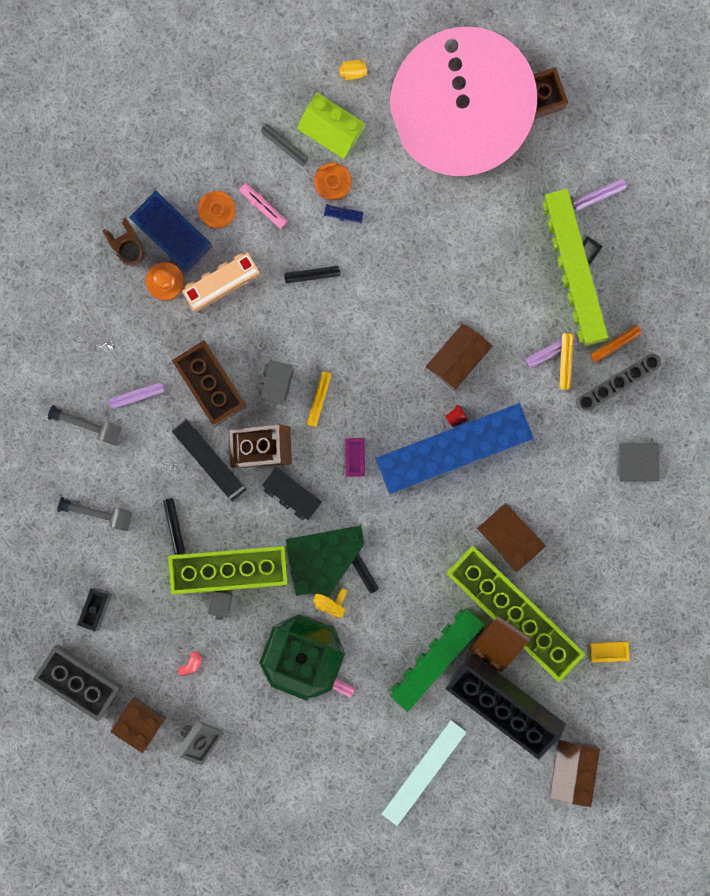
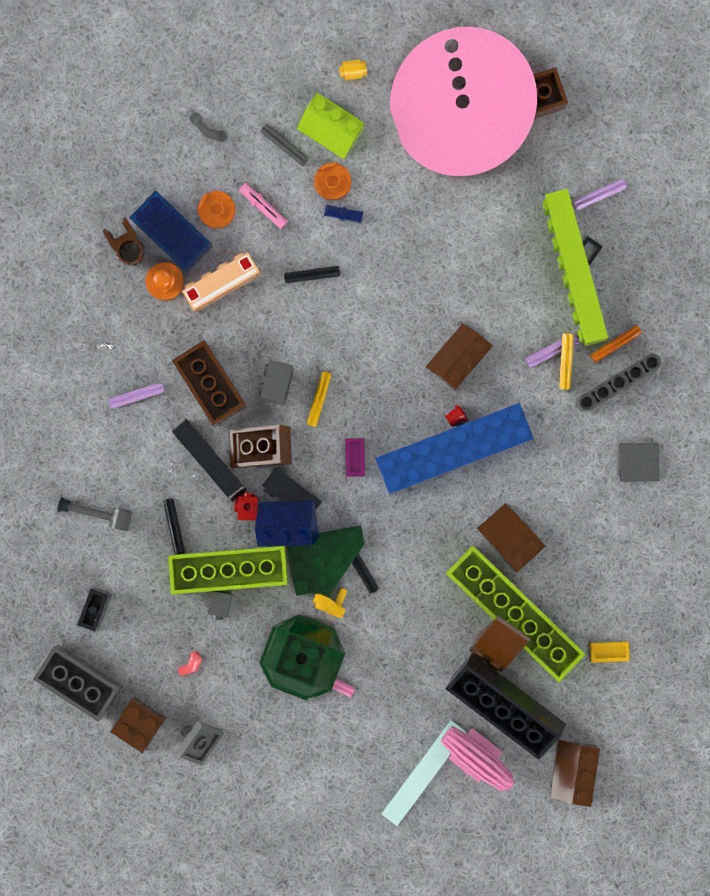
dark grey piece [48,405,122,445] -> none
green brick [390,608,485,712] -> none
none -> dark grey piece [190,112,227,142]
none -> red brick [234,493,259,521]
none -> clear blue slope [255,501,319,547]
none -> bright pink plate [440,726,515,791]

